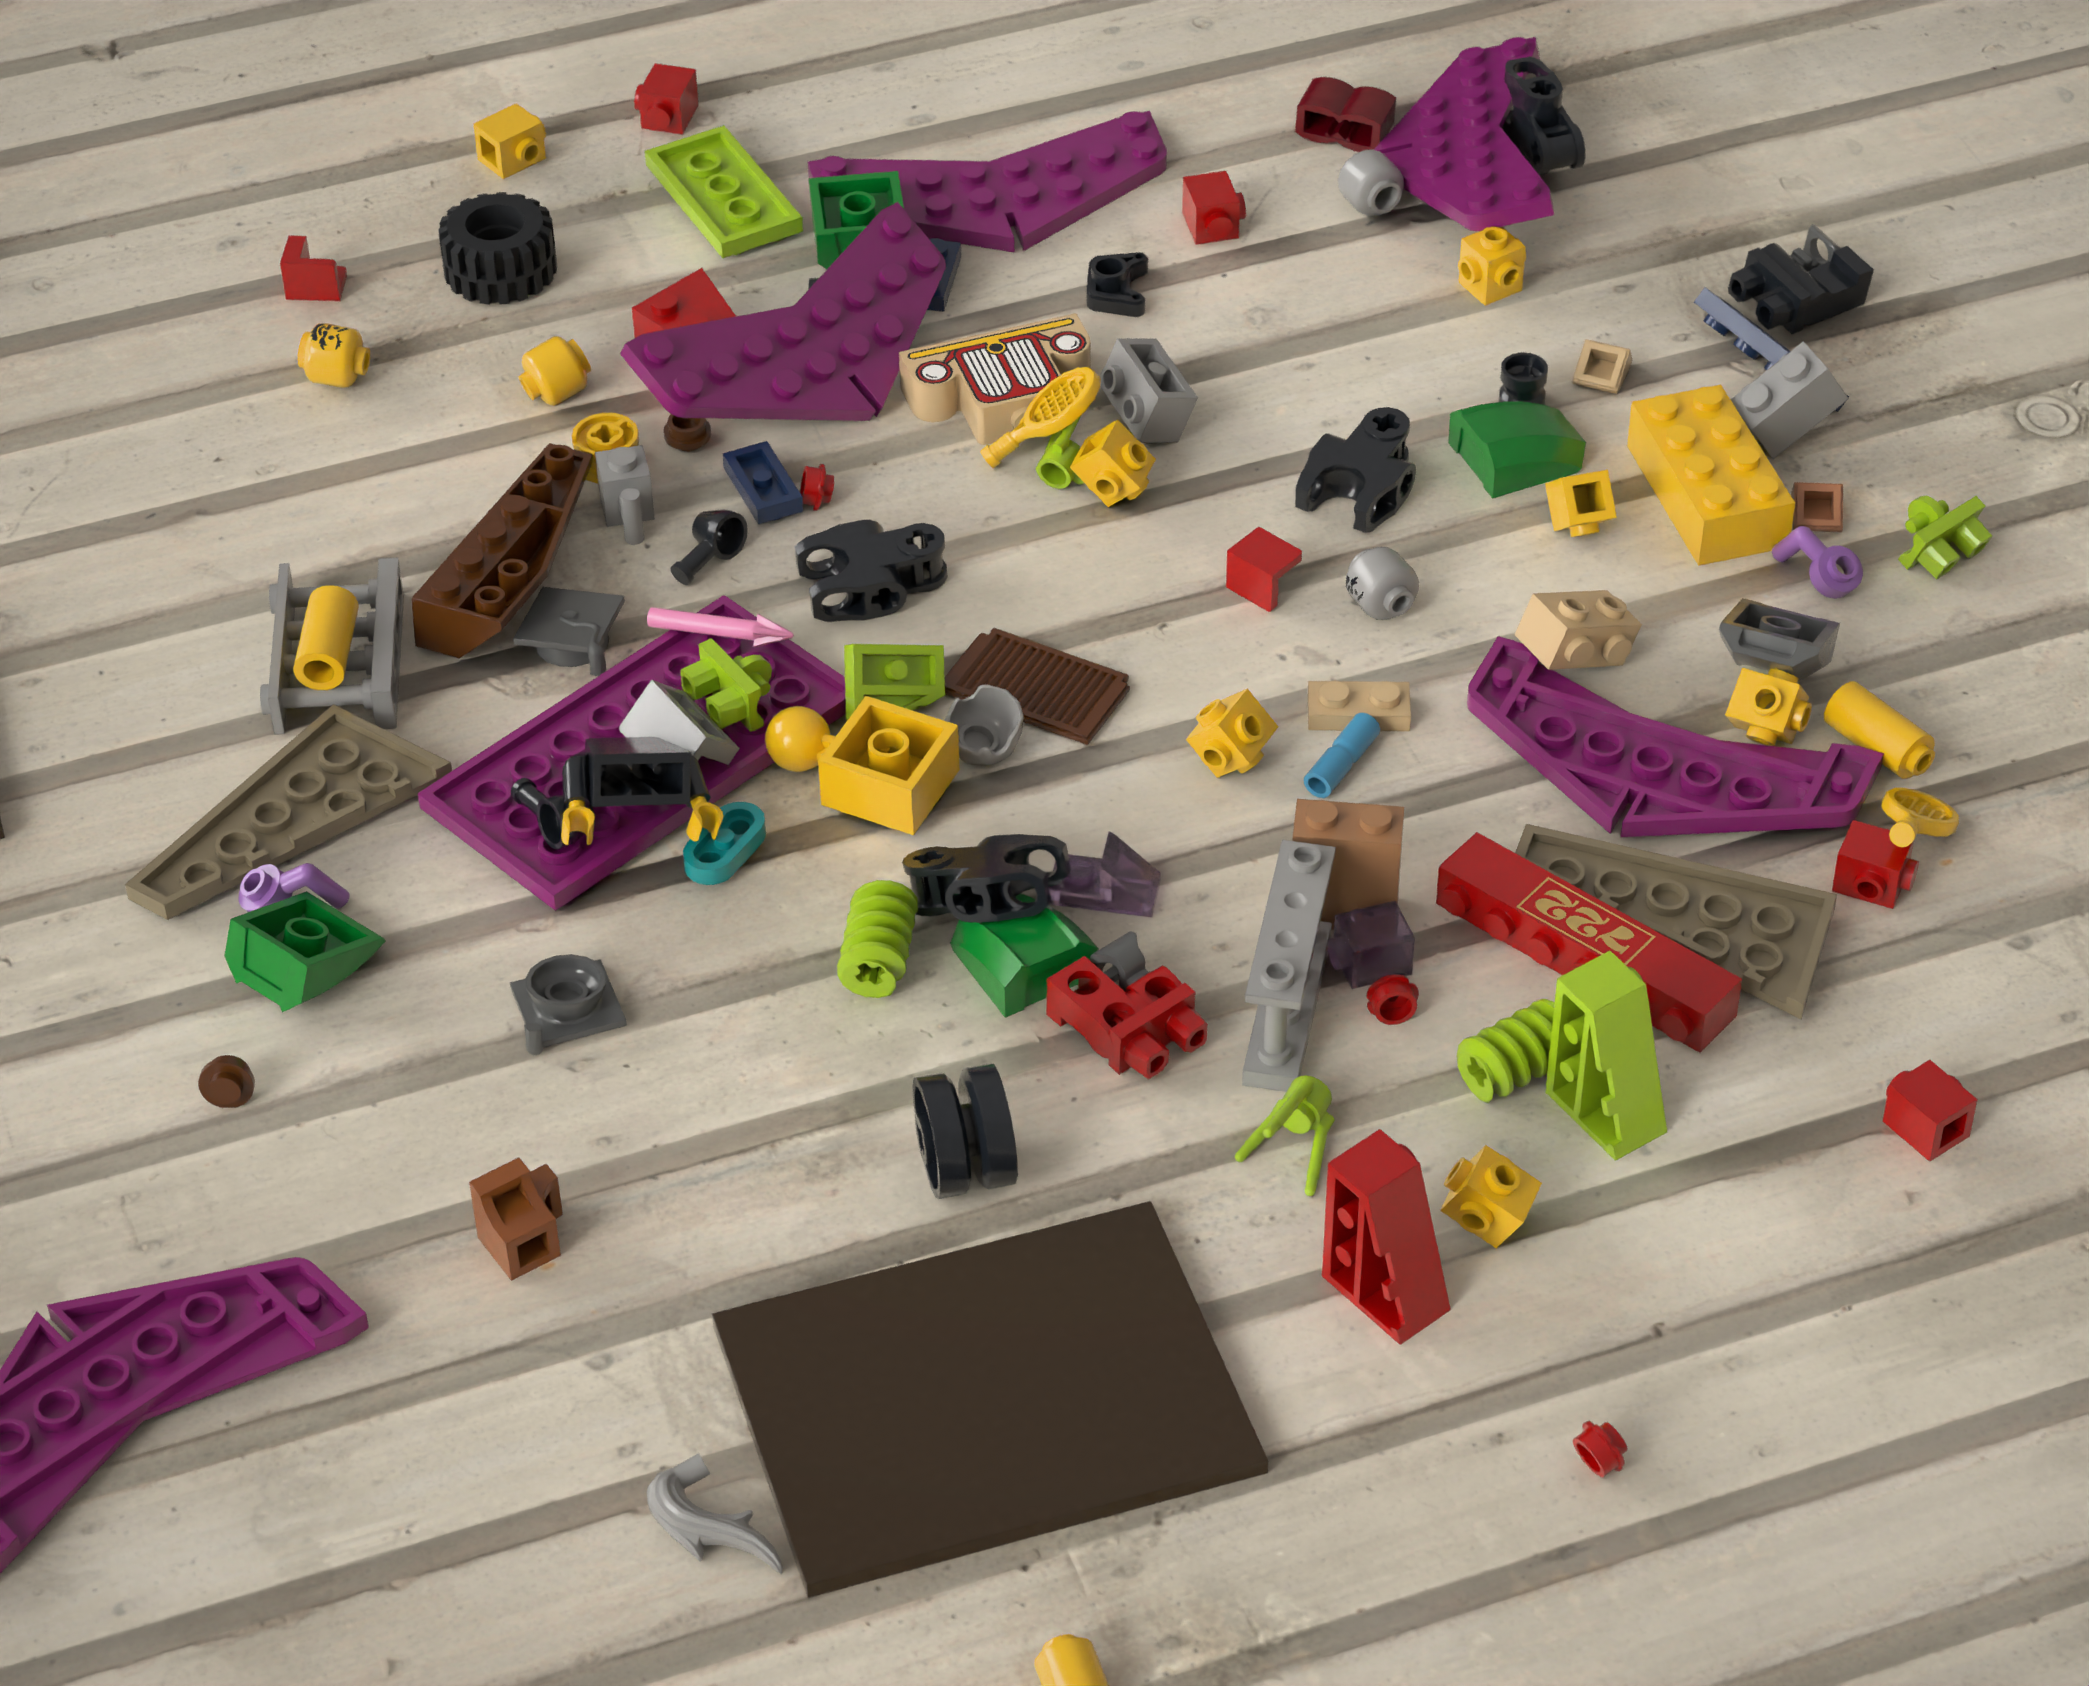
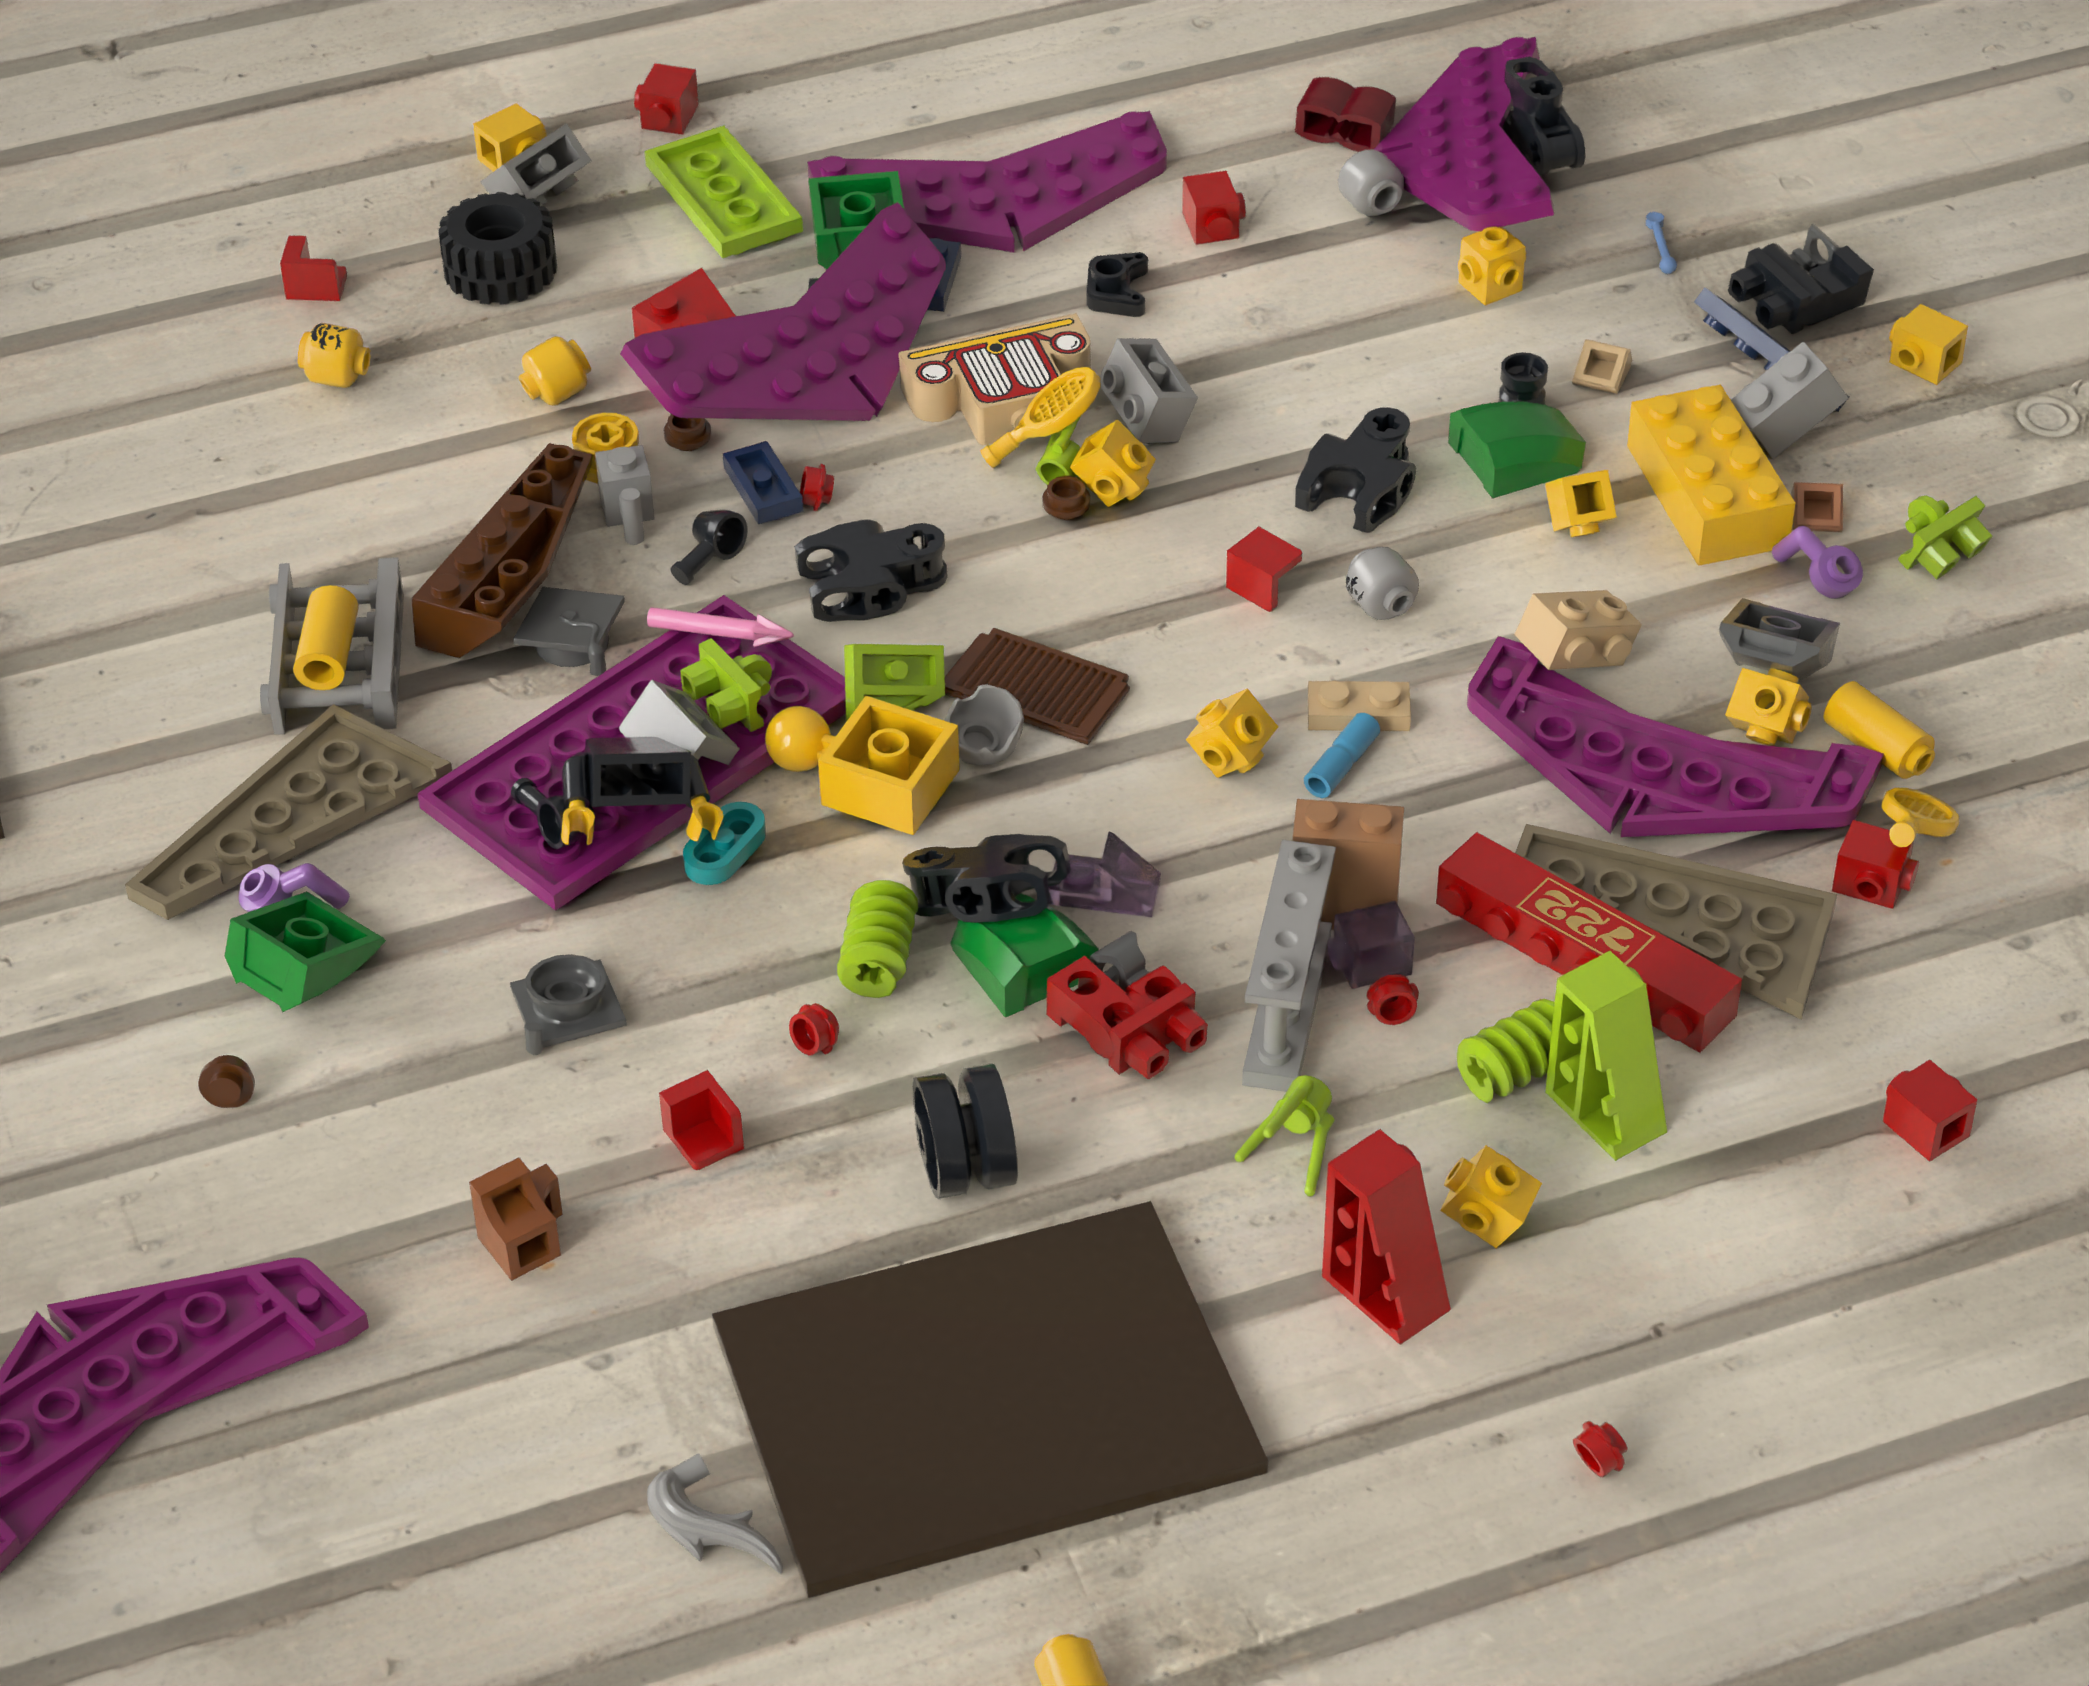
none -> light grey brick [480,123,592,206]
none -> red panel [659,1070,744,1170]
none -> red plate [789,1003,839,1055]
none -> reddish brown plate [1042,476,1090,520]
none -> medium blue hinge [1646,212,1677,274]
none -> yellow brick [1889,304,1968,385]

